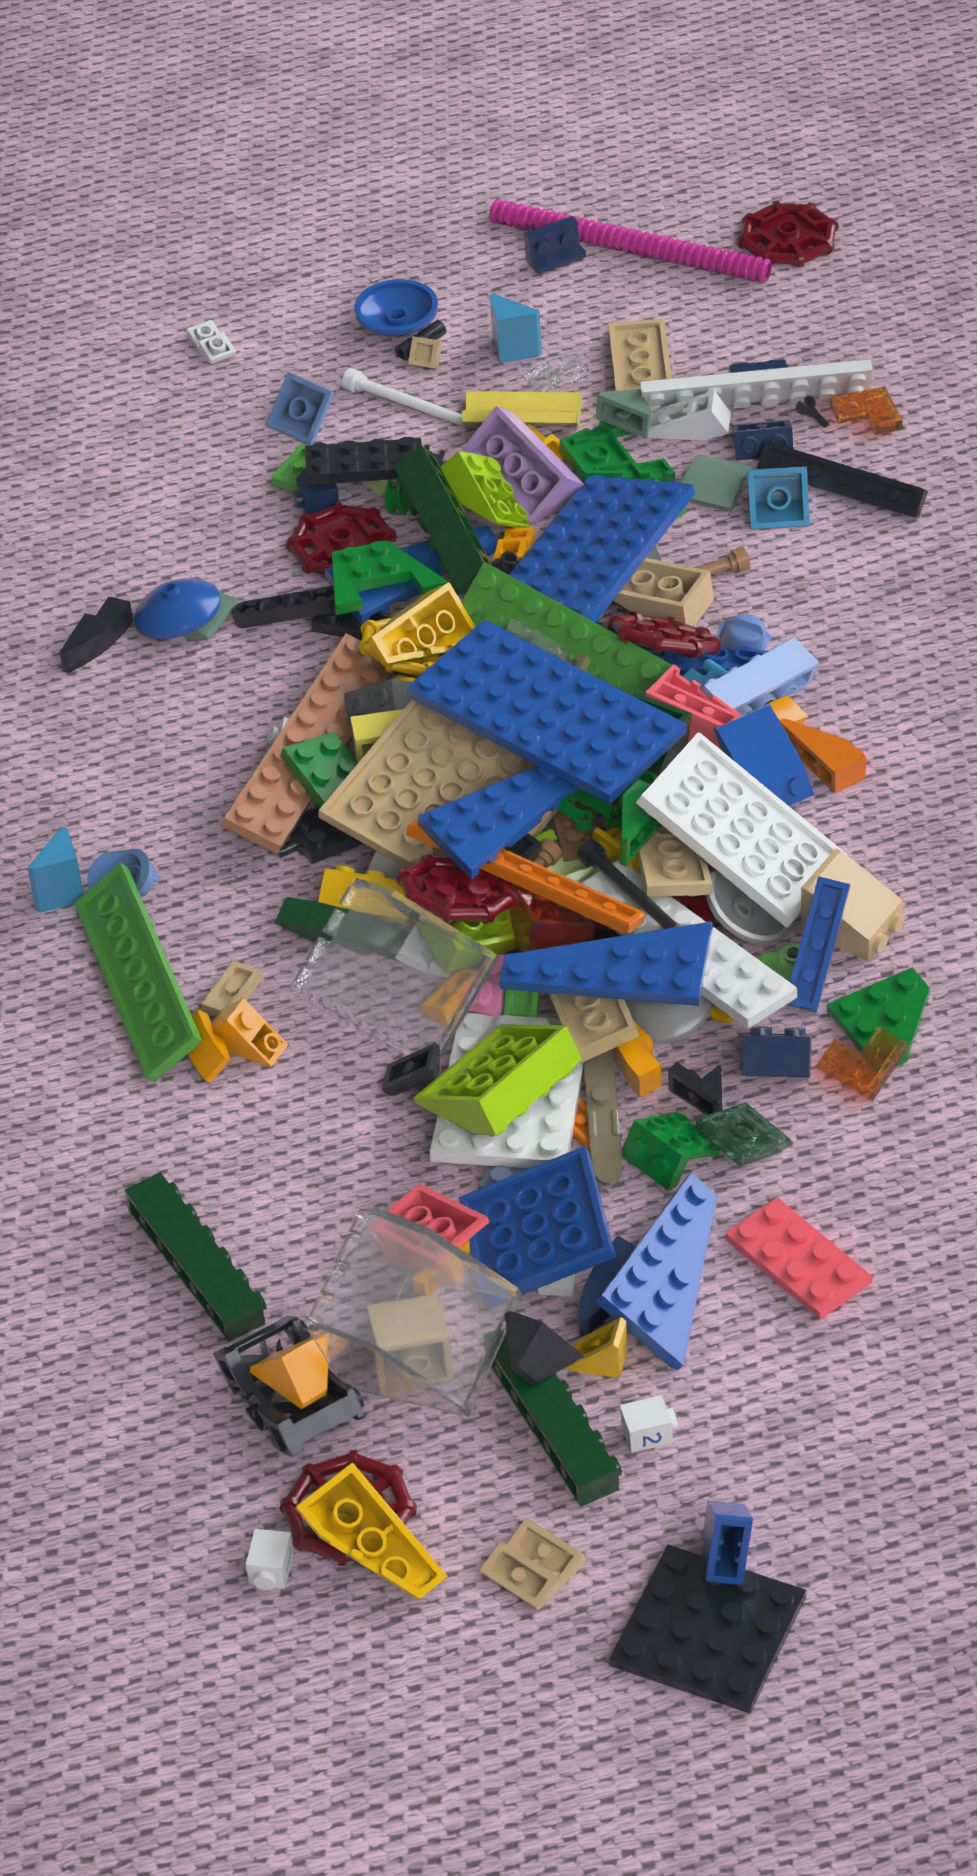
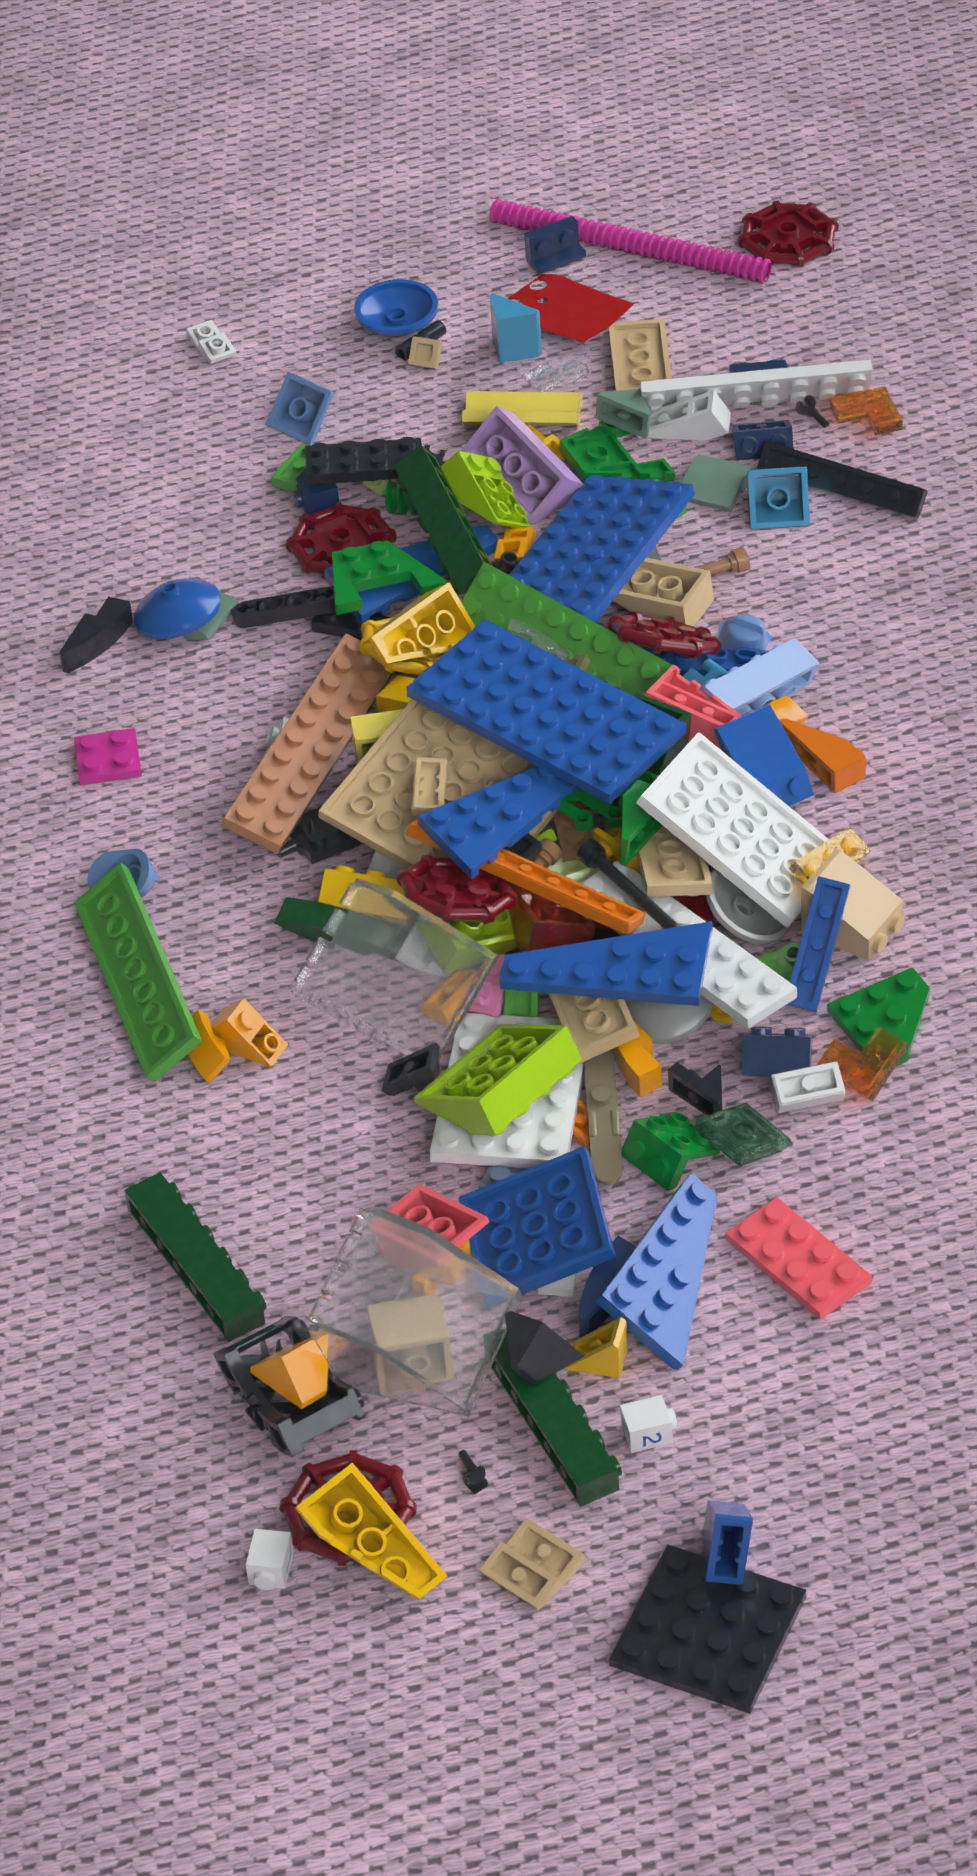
dark azure slope [27,827,84,913] -> none
tan plate [201,960,263,1017] -> none
green plate [280,732,358,808] -> none
white piece [342,368,463,425] -> none
dark grey brick [344,678,412,724] -> none
none -> dark pink plate [74,728,142,786]
none -> tan plate [411,757,447,816]
none -> black hand [459,1450,488,1494]
none -> red piece [507,274,635,343]
none -> white slope [771,1061,846,1113]
none -> clear yellow plate [789,827,871,885]

